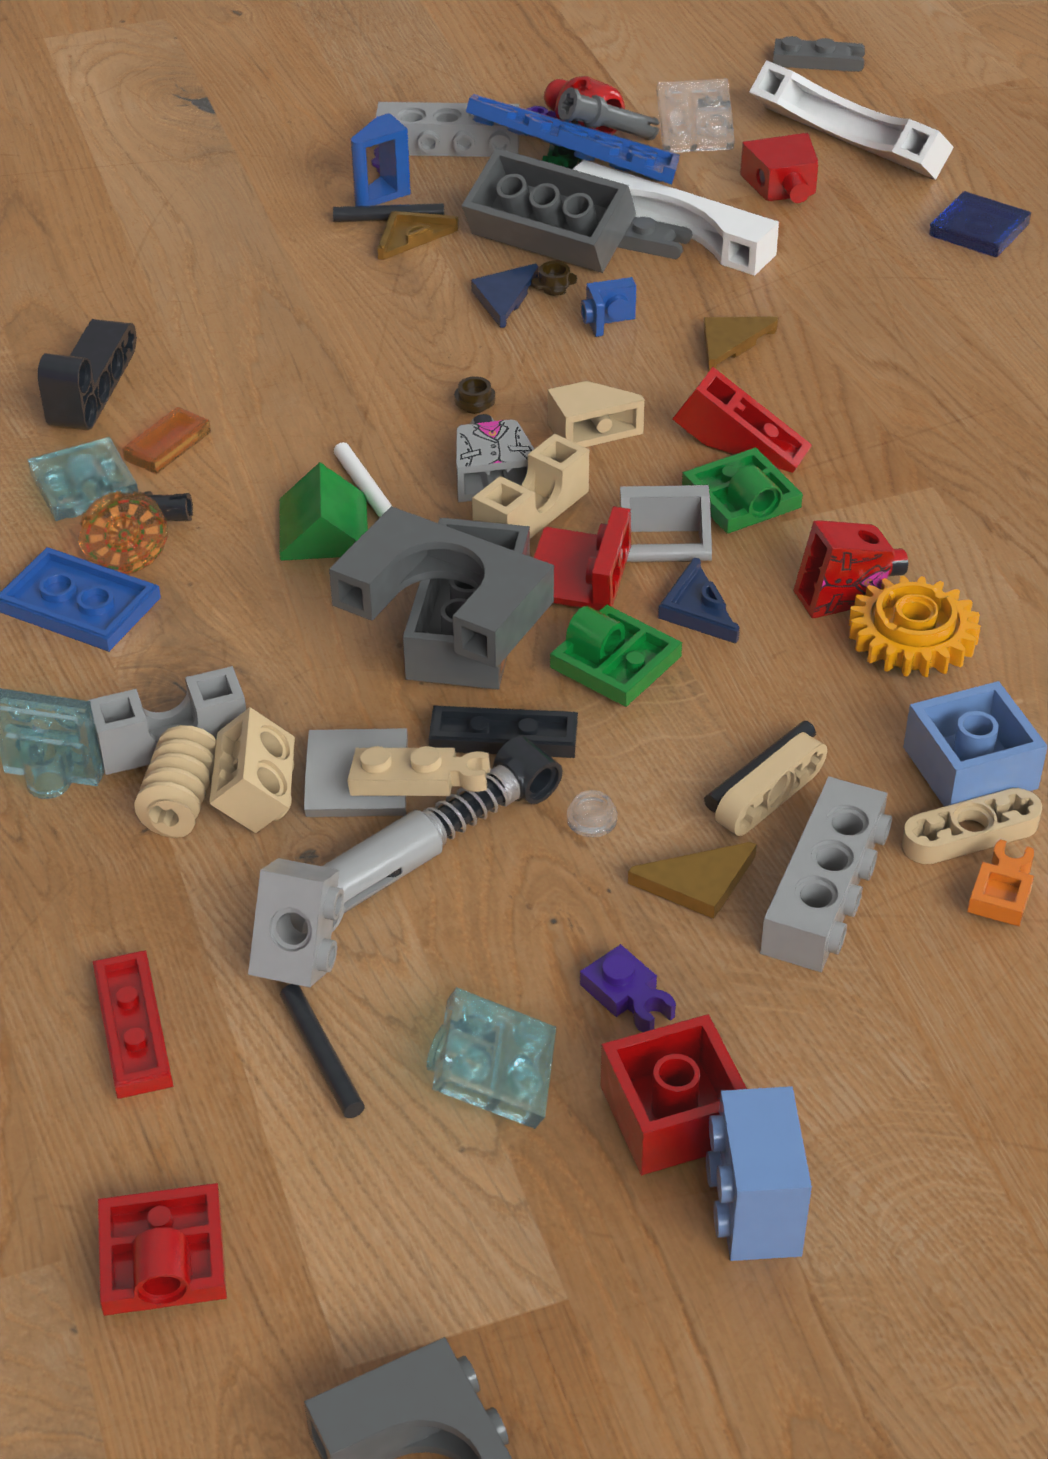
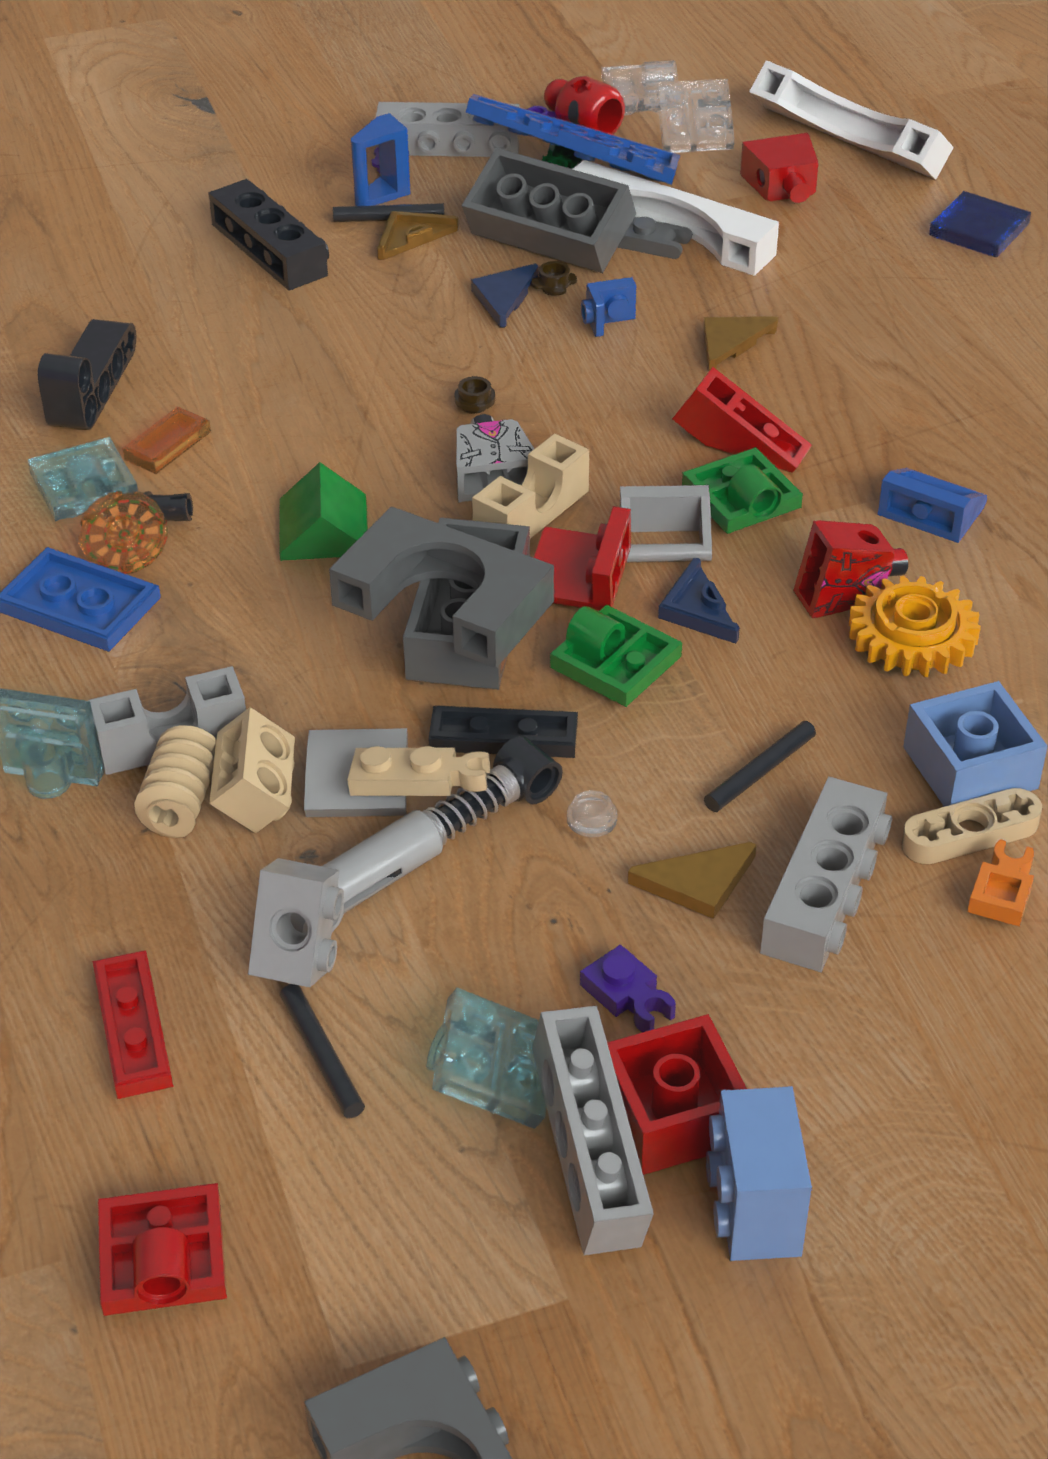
white bar [334,442,393,518] -> none
tan slope [548,381,645,447] -> none
dark grey pin [558,88,659,140] -> none
tan beam [715,732,827,836] -> none
dark grey hinge [773,36,865,72] -> none
none -> black brick [208,179,329,291]
none -> light grey brick [532,1006,654,1255]
none -> clear plate [601,60,680,115]
none -> blue tile [878,468,987,543]

